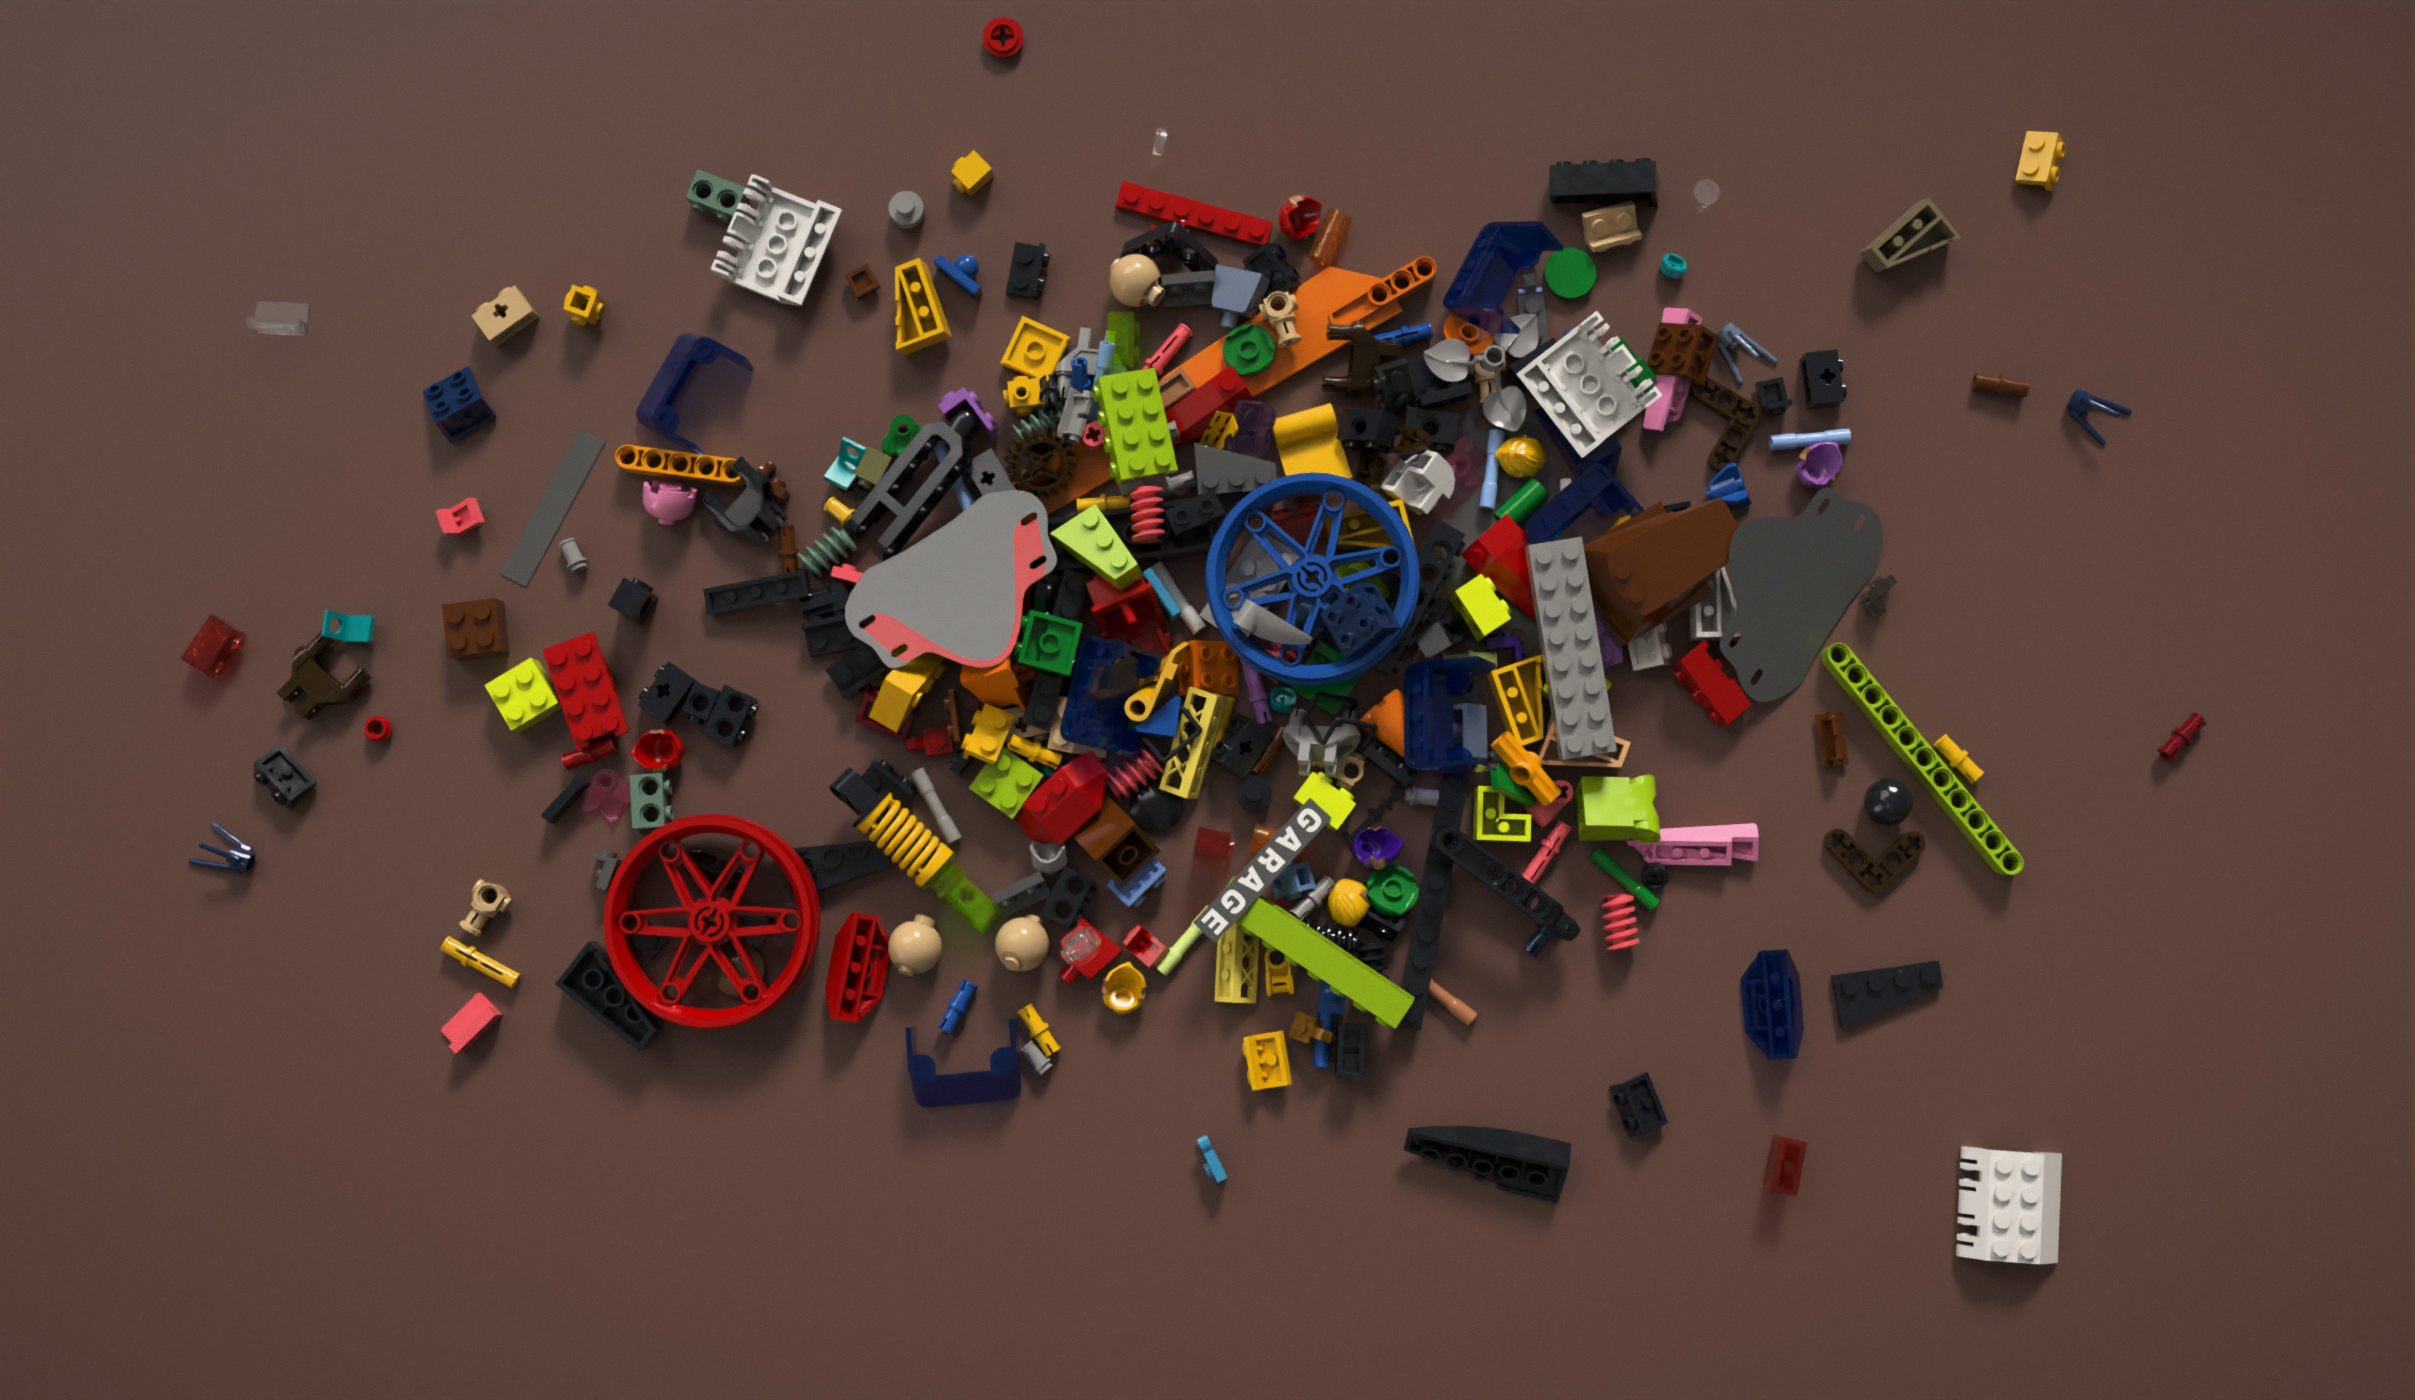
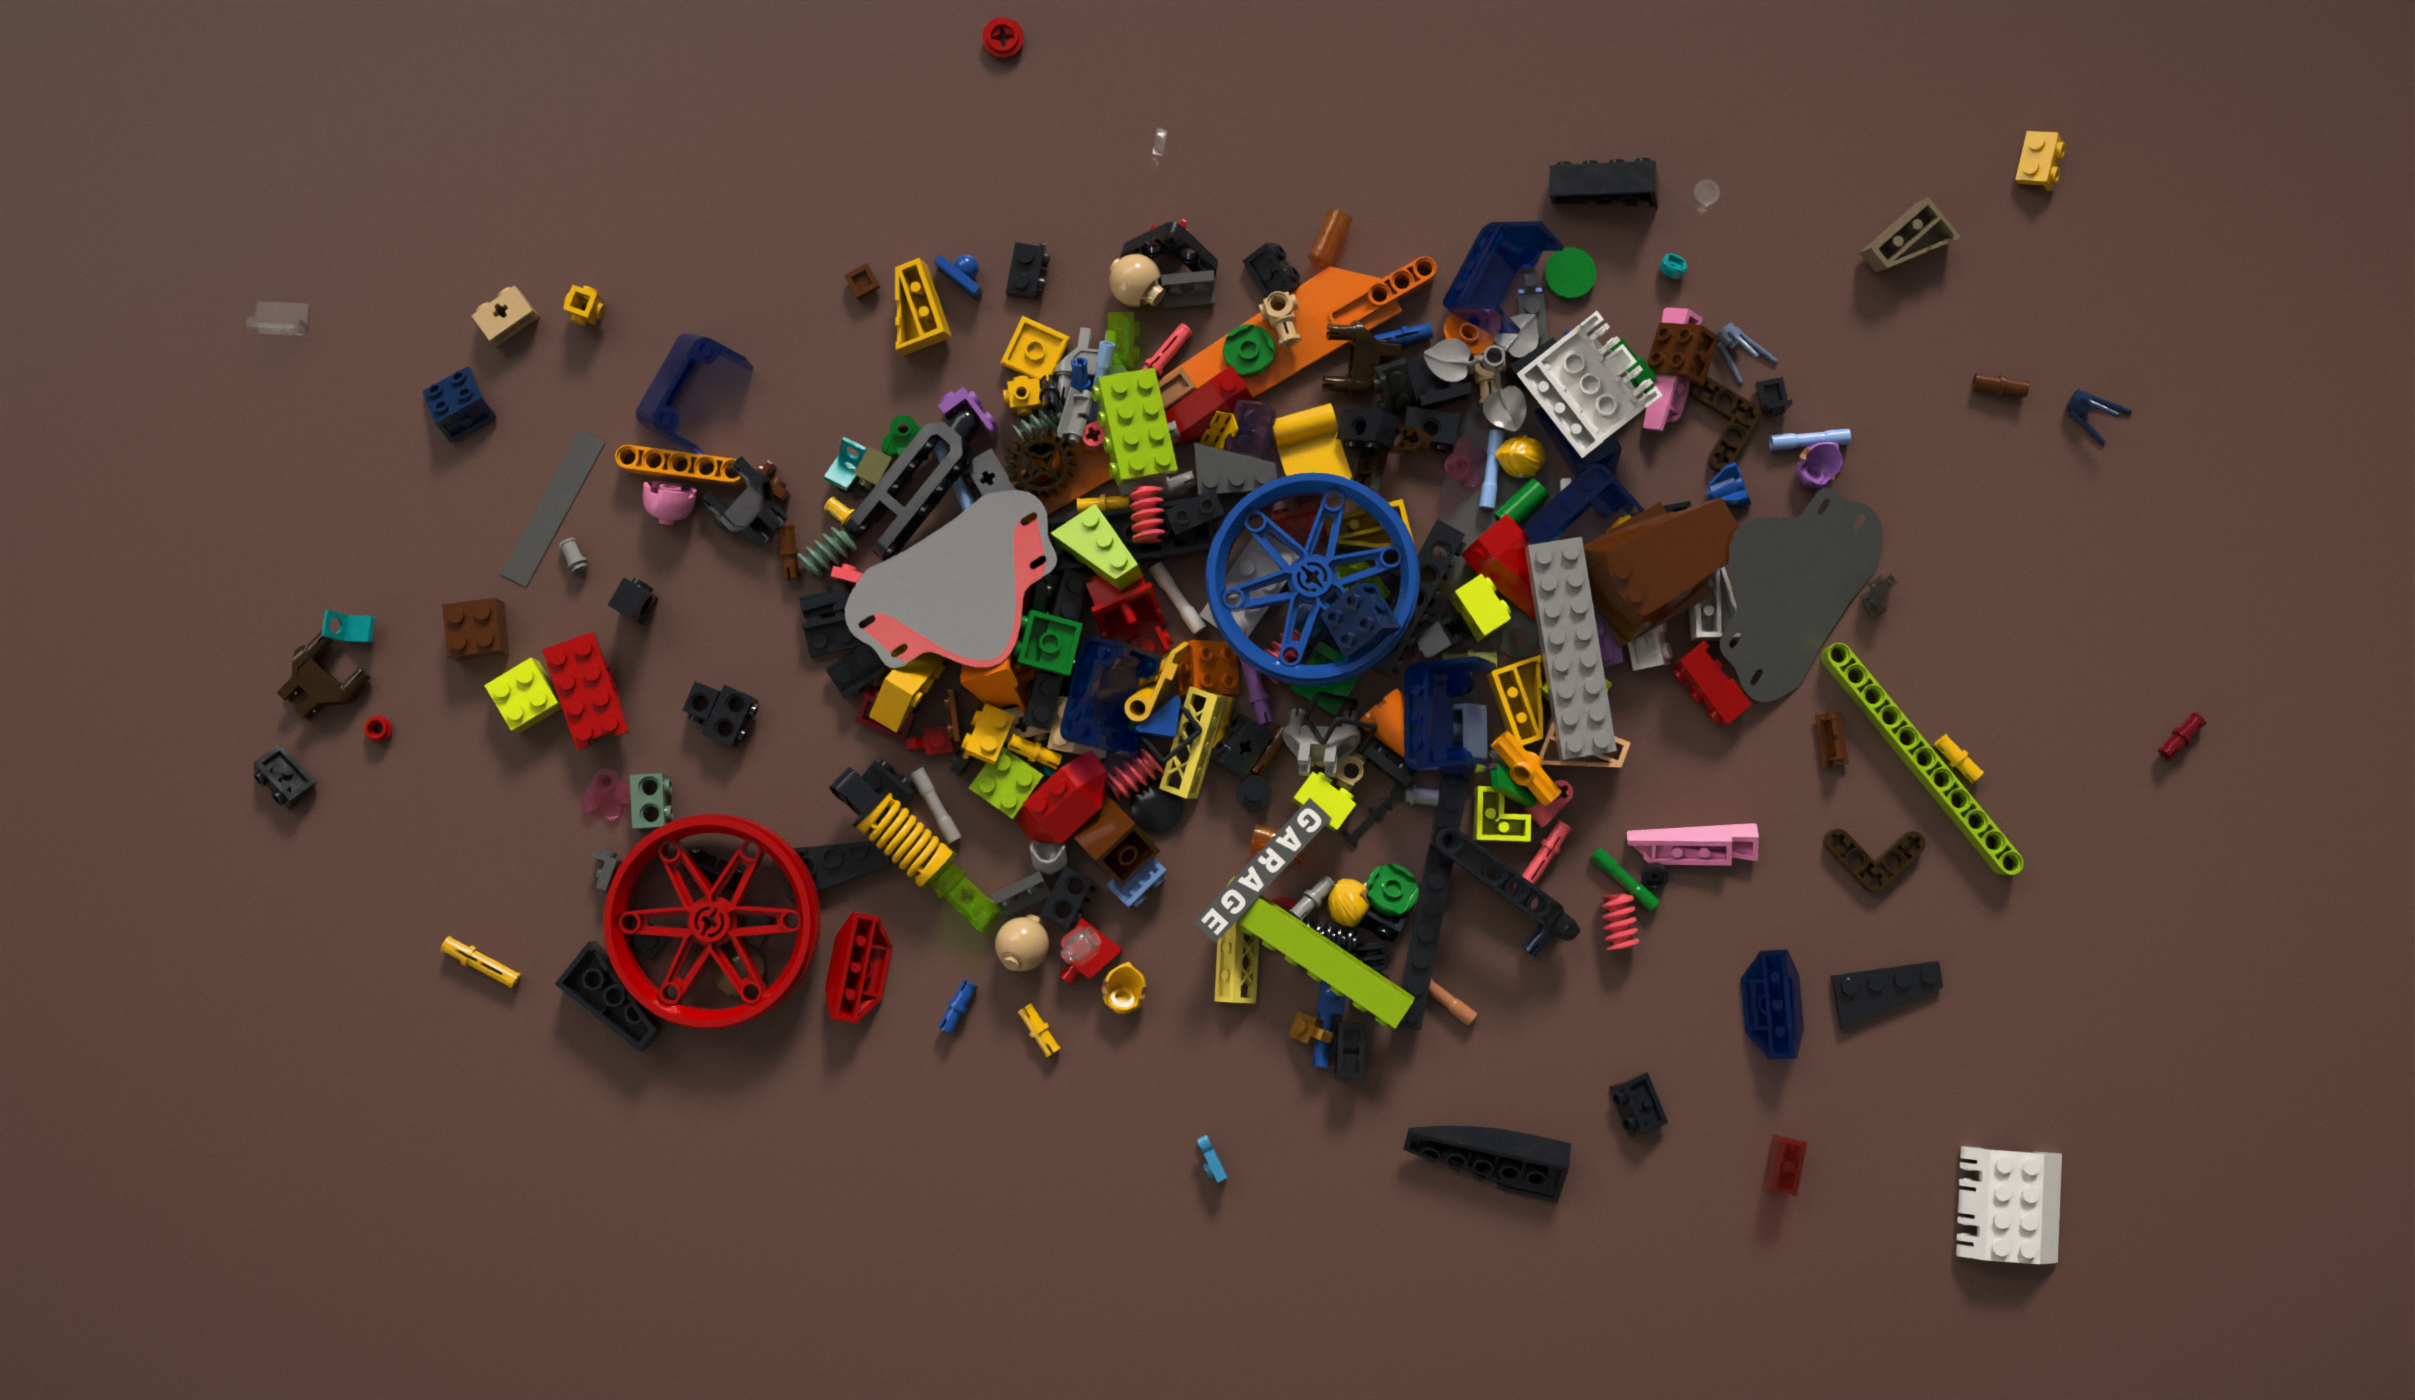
clear red brick [181,614,245,678] -> none
dark blue plant [188,822,256,874] -> none
coral bracket [436,498,485,535] -> none
coral panel [441,993,503,1054] -> none
tan connector [459,879,513,937] -> none
black tile [541,776,591,824] -> none
red pin [561,736,618,771] -> none
red hair [630,729,685,773] -> none
black brick [637,661,700,726] -> none
sand green brick [686,169,749,224] -> none
black plate [703,570,812,615] -> none
white slope [710,174,843,306] -> none
light grey piece [888,191,926,229] -> none
tan brick [888,914,942,977] -> none
clear blue windscreen [905,1018,1022,1107] -> none
yellow brick [951,150,994,197] -> none
light grey pin [1019,1040,1053,1076] -> none
red plate [1116,181,1273,247] -> none
red bracket [1122,924,1170,971] -> none
dark azure tile [1143,567,1181,624] -> none
yellowish green piece [1156,905,1208,976] -> none
clear red brick [1193,827,1235,862] -> none
sand blue torso [1211,264,1270,330] -> none
light grey piece [1233,599,1313,645] -> none
yellow bracket [1242,1030,1292,1091] -> none
yellow piece [1264,948,1294,997] -> none
teal tile [1269,686,1296,713] -> none
medium blue brick [1271,860,1316,901] -> none
red hair [1278,195,1322,241] -> none
dark purple hair [1350,827,1404,870] -> none
white brick [1380,450,1455,516] -> none
dark purple bracket [1484,632,1525,664] -> none
lime piece [1575,775,1661,843] -> none
tan bracket [1582,200,1642,252] -> none
black brick [1800,349,1847,410] -> none
black piece [1864,778,1913,826] -> none

